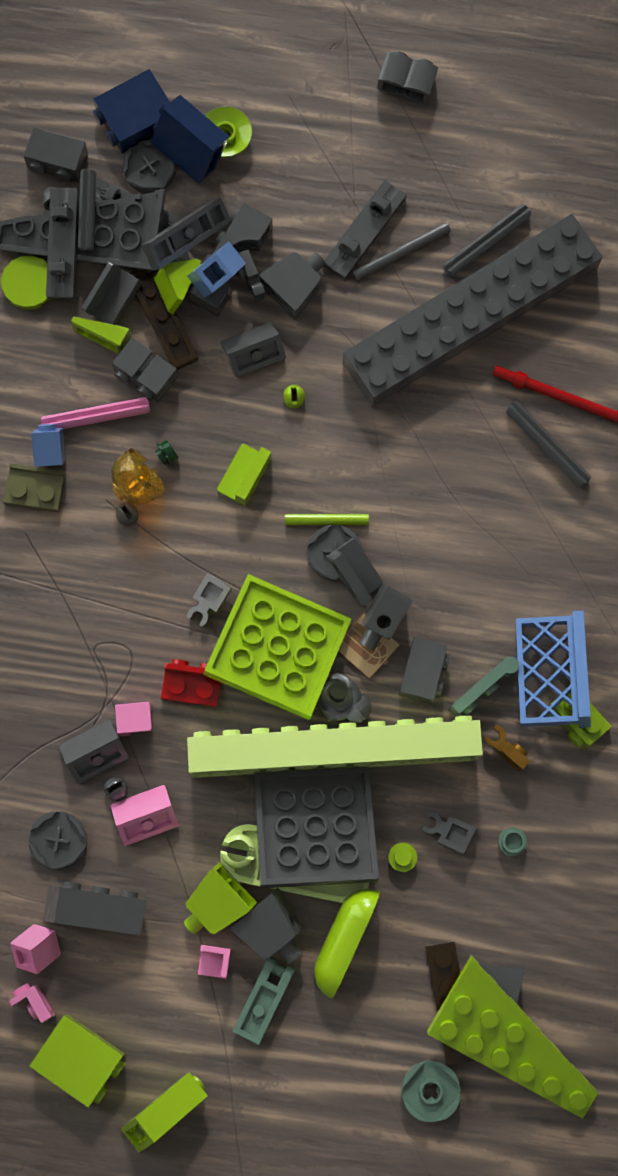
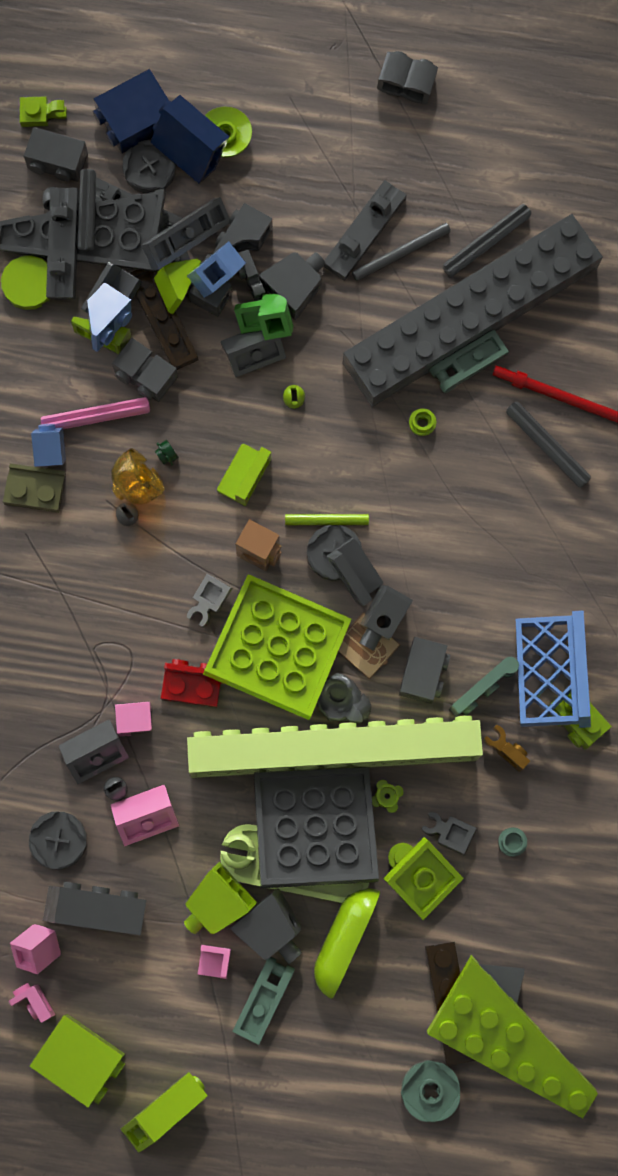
none -> lime plate [20,96,67,127]
none -> slope [87,283,132,352]
none -> bright green brick [234,294,293,340]
none -> medium nougat brick [235,519,282,571]
none -> lime plate [372,780,404,813]
none -> lime plate [383,837,464,920]
none -> lime plate [409,408,437,436]
none -> sand green plate [429,330,509,393]

